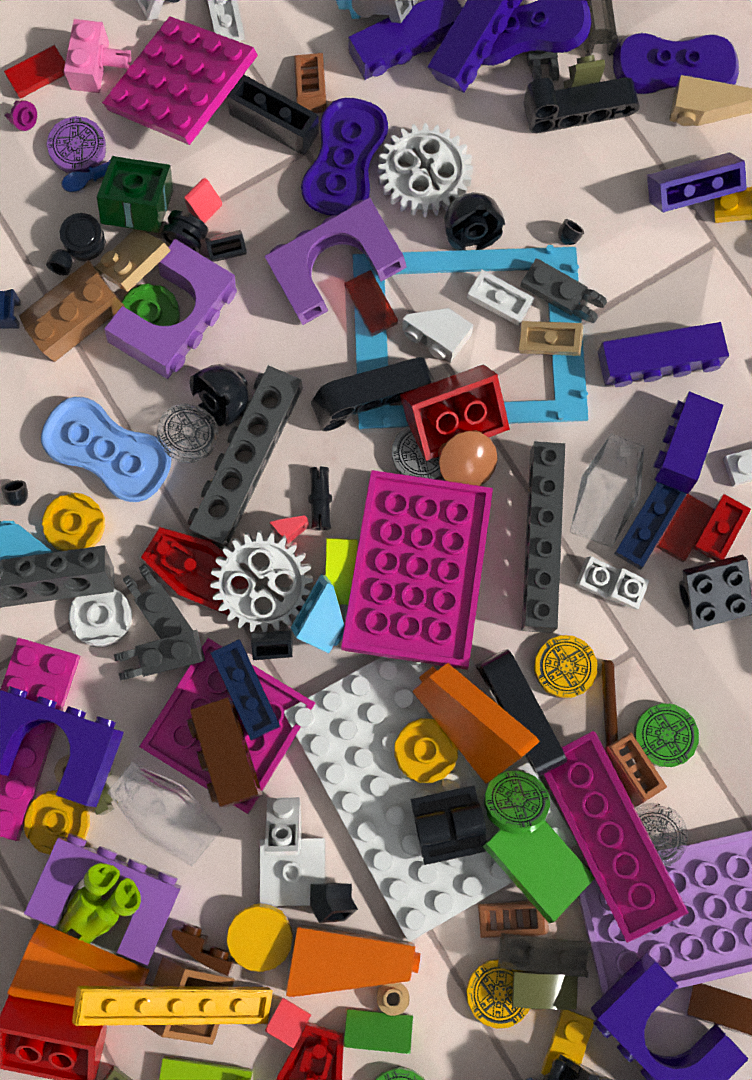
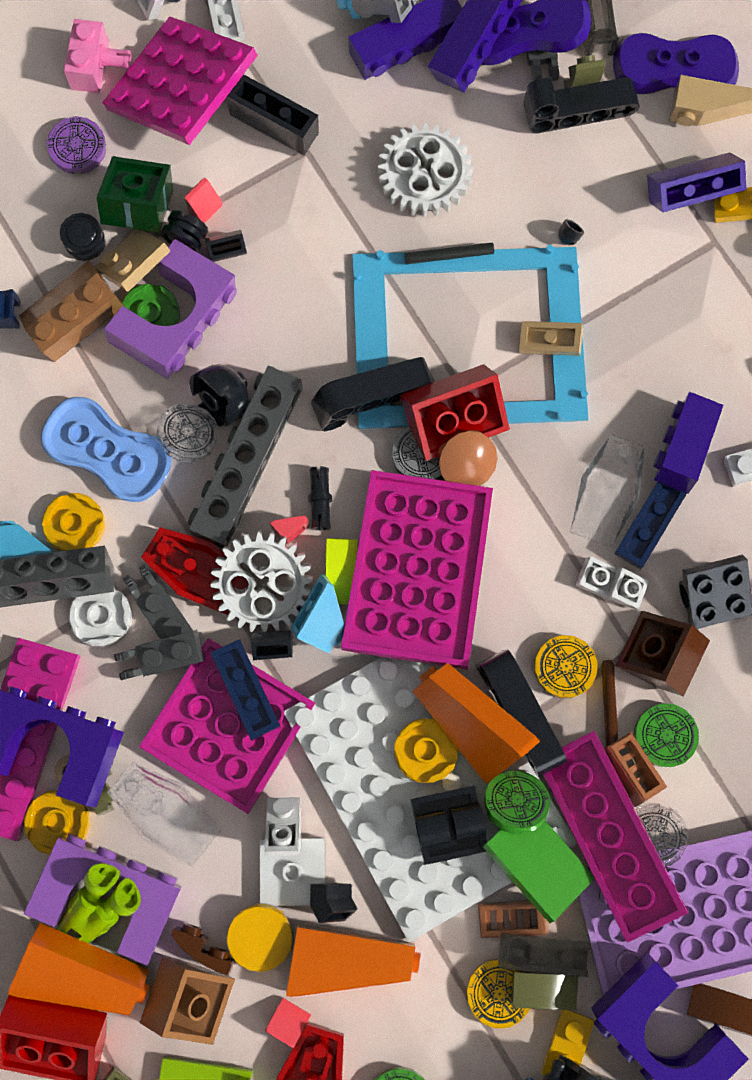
black hinge [1,480,28,506] -> none
red tile [4,45,65,99] -> none
magenta plate [4,100,37,131] -> none
black hinge [46,249,73,276] -> none
blue piece [61,160,110,192] -> none
yellow tile [72,986,273,1026] -> none
reddish brown brick [187,697,263,808] -> none
medium lavender arch [265,197,407,326] -> none
nougat slope [294,53,327,113] -> none
dark purple plate [301,98,388,216] -> none
clear red tile [344,270,398,337] -> none
bright green slope [344,1009,413,1054] -> none
tan plate [377,982,410,1016] -> none
white slope [402,308,473,363] -> none
black cylinder [444,192,505,251] -> none
white plate [467,270,534,326] -> none
dark grey hinge [520,258,607,323] -> none
dark grey brick [521,441,565,633] -> none
dark purple brick [597,322,729,387] -> none
clear red tile [656,494,714,562] -> none
red plate [693,494,751,561] -> none
none -> pearl dark grey bar [405,242,494,265]
none -> reddish brown slope [615,611,710,697]

